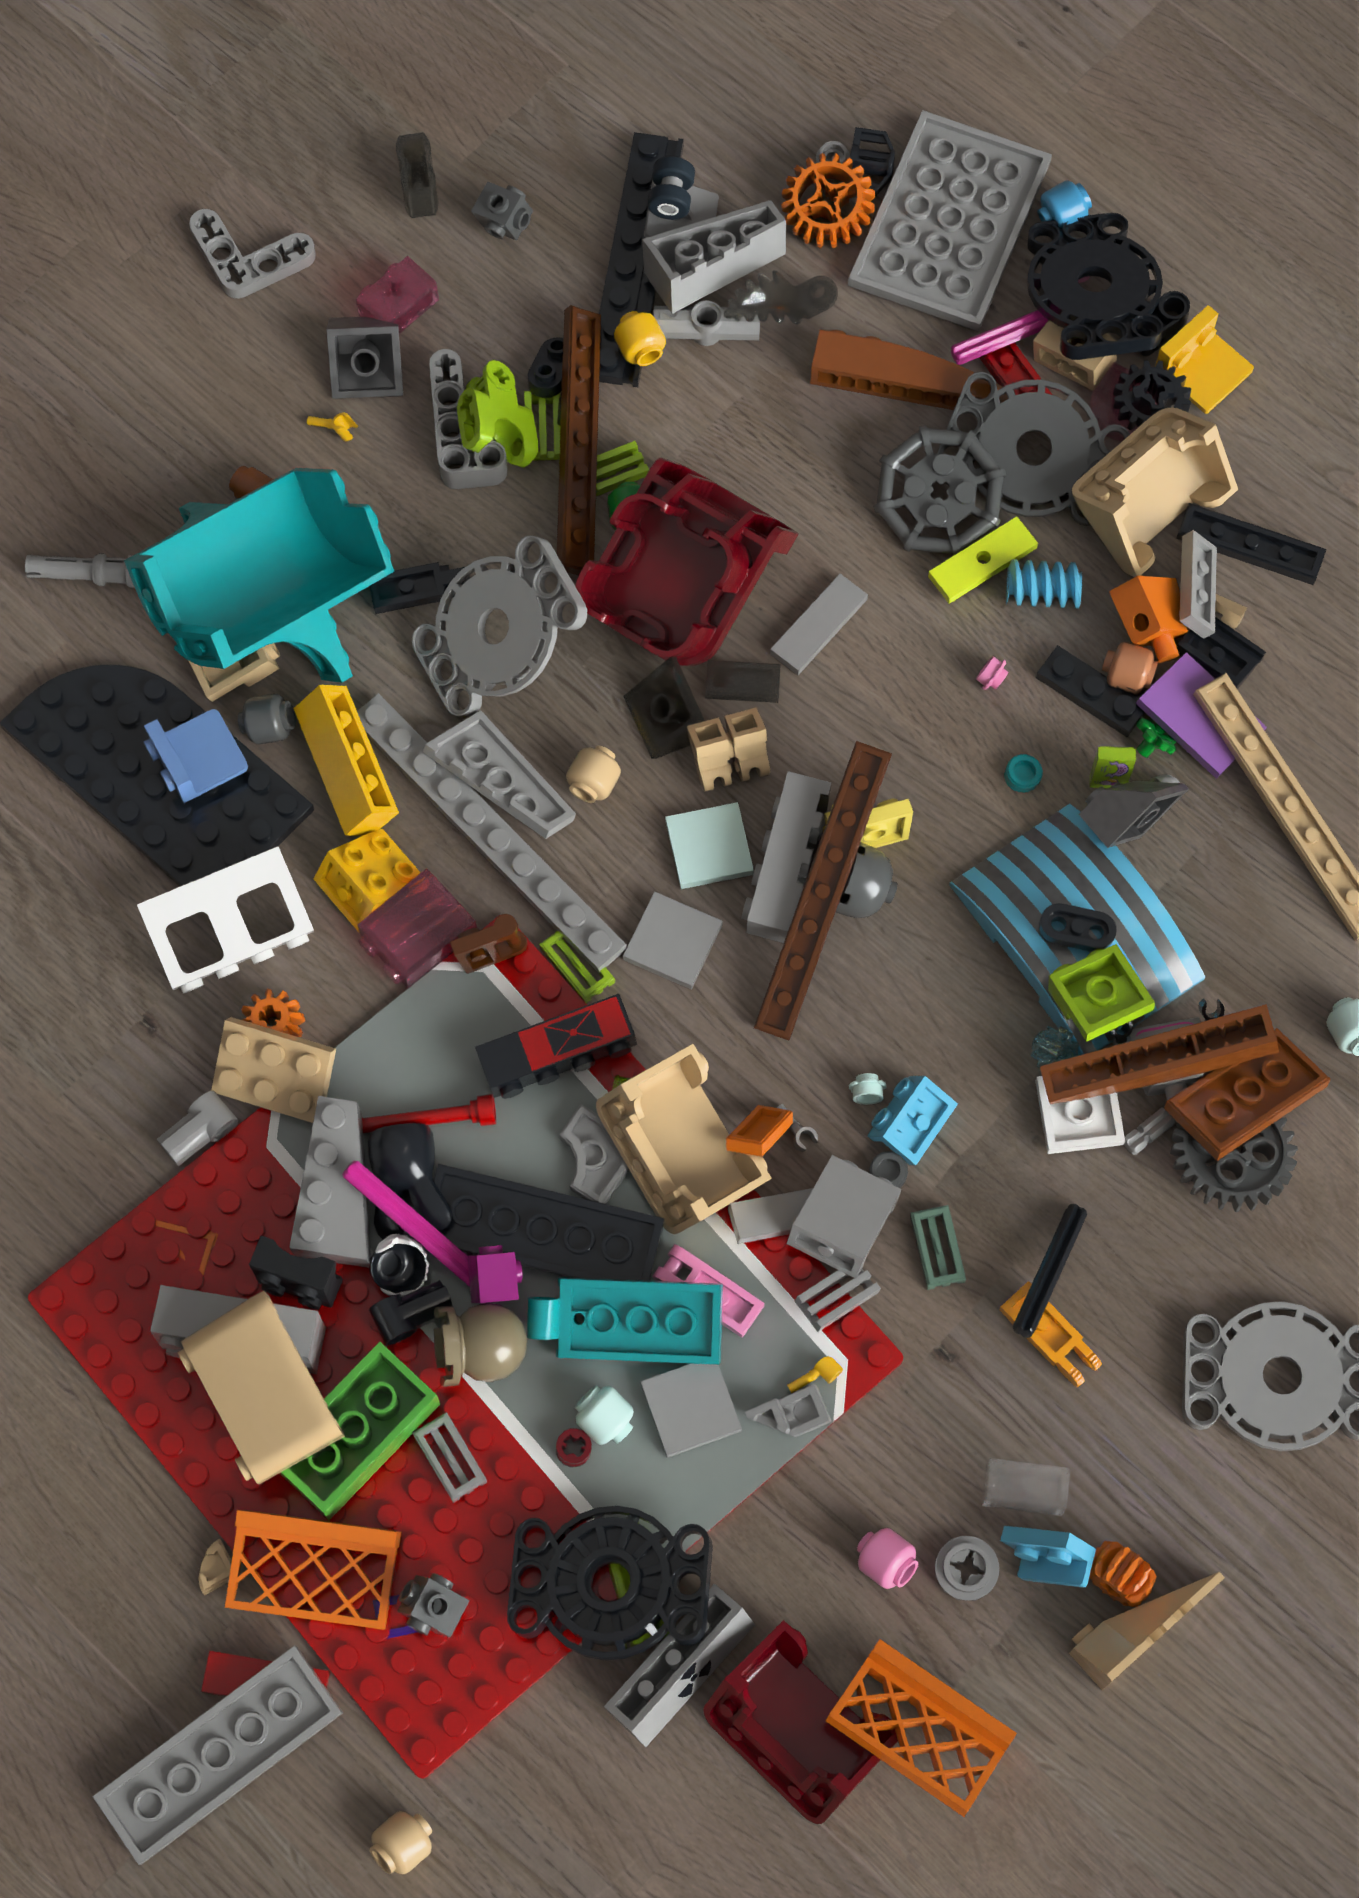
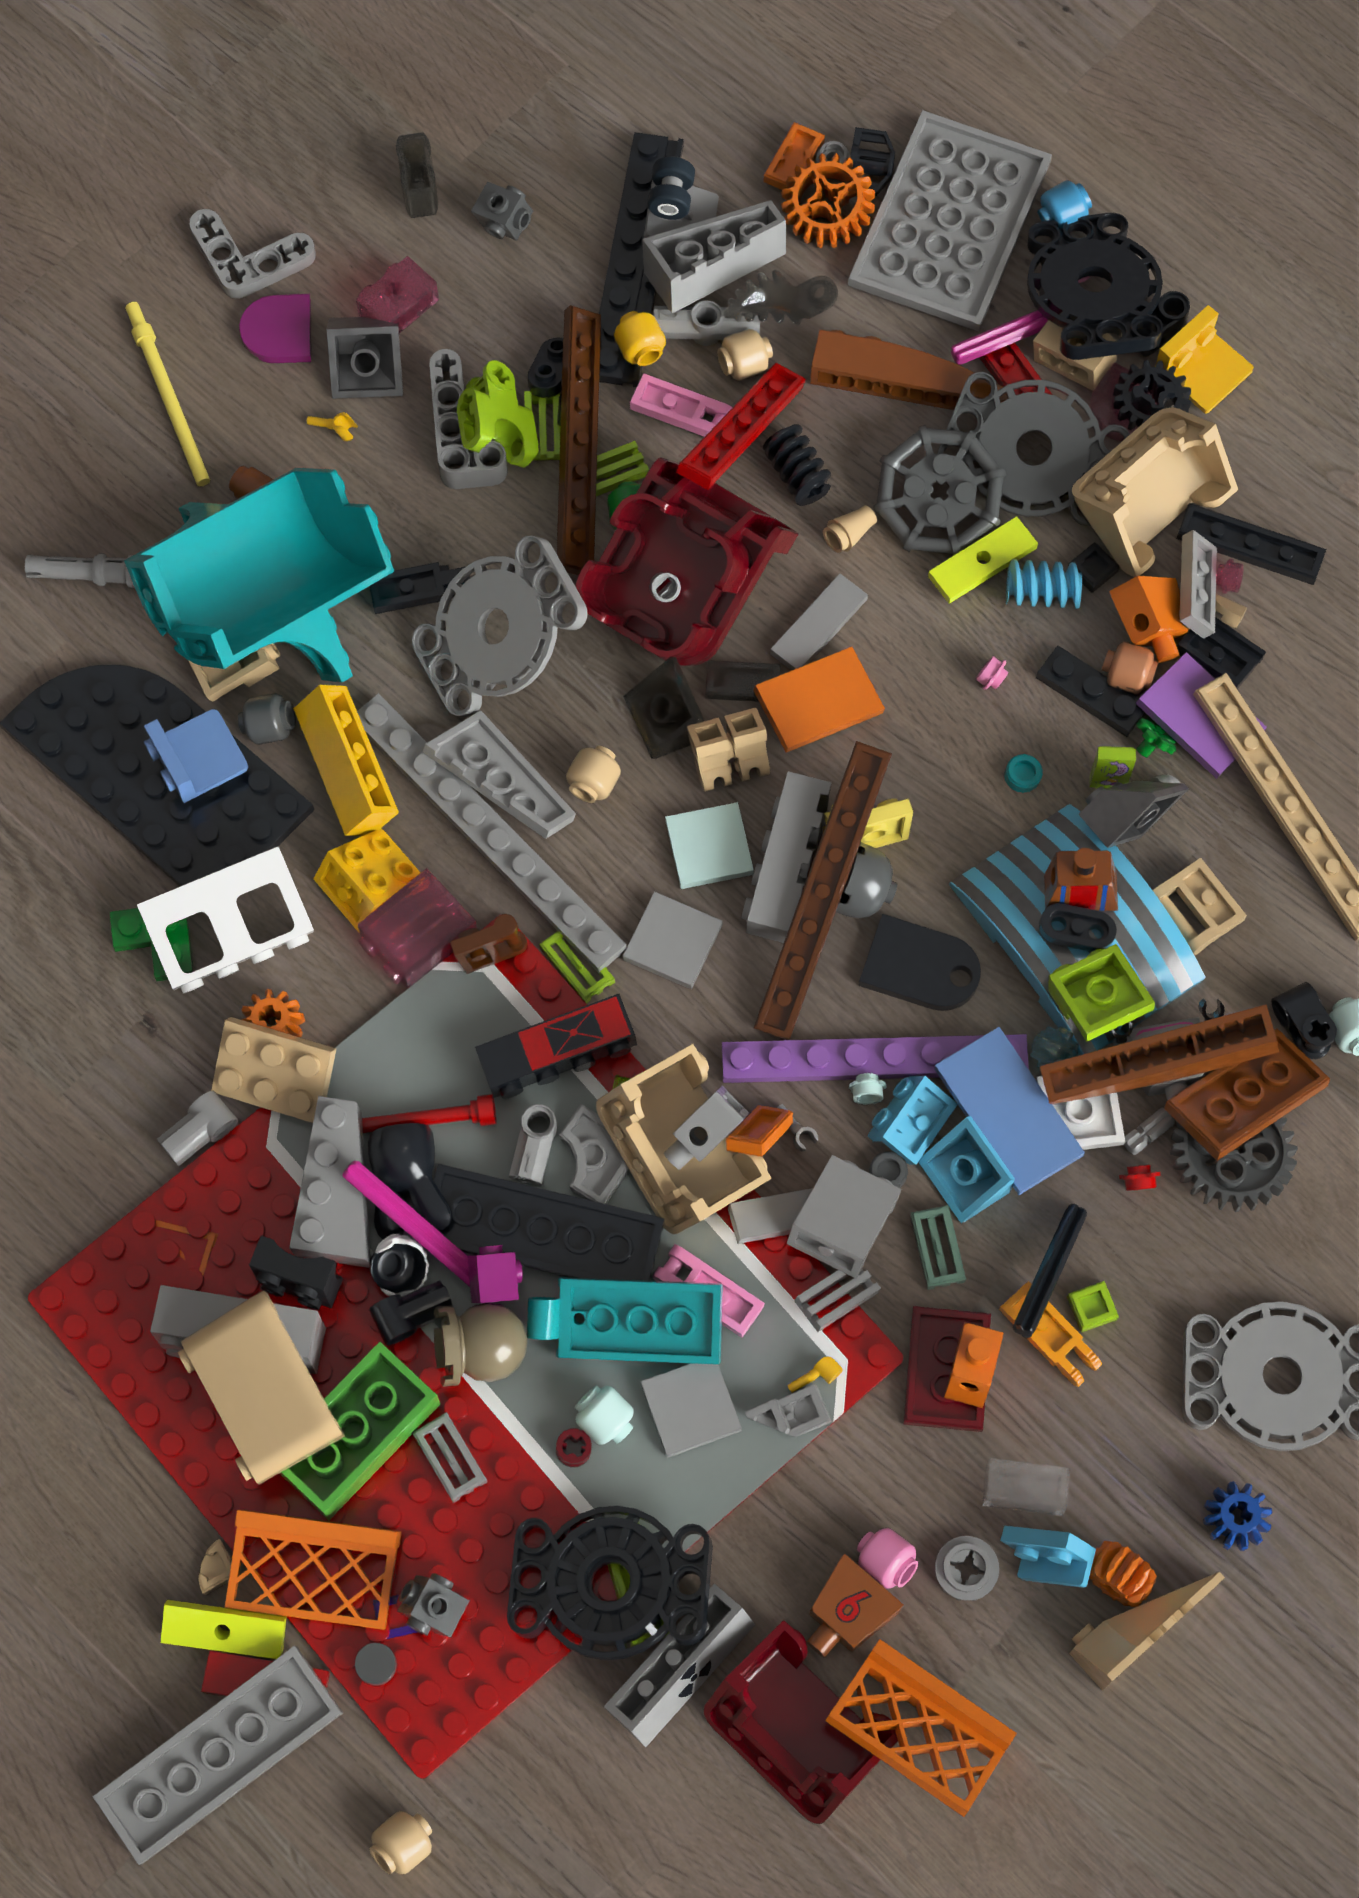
none -> green plate [110,908,194,981]
none -> light yellow bar [125,302,210,486]
none -> neon yellow tile [160,1600,287,1659]
none -> magenta tile [239,294,311,363]
none -> dark grey tile [355,1643,397,1686]
none -> light grey piece [509,1104,557,1185]
none -> bright pink plate [630,374,733,437]
none -> light grey hinge [649,572,681,602]
none -> light grey torso [664,1085,749,1170]
none -> red tile [676,363,806,490]
none -> tan head [717,329,773,381]
none -> medium lavender plate [722,1034,1029,1083]
none -> orange tile [753,647,885,753]
none -> orange plate [763,122,825,190]
none -> black piece [763,424,831,506]
none -> dark orange torso [806,1554,904,1658]
none -> tan cone [823,505,877,553]
none -> black tile [859,914,981,1011]
none -> dark red tile [903,1306,991,1432]
none -> medium azure slope [919,1116,1015,1223]
none -> medium blue tile [934,1027,1085,1195]
none -> orange torso [944,1322,1004,1408]
none -> dark orange torso [1044,848,1118,911]
none -> lime tile [1067,1281,1119,1333]
none -> black tile [1068,542,1120,593]
none -> red plate [1119,1165,1161,1191]
none -> tan plate [1152,858,1247,956]
none -> blue gear [1203,1481,1272,1551]
none -> clear pink plate [1216,559,1244,594]
none -> black piece [1271,982,1337,1060]

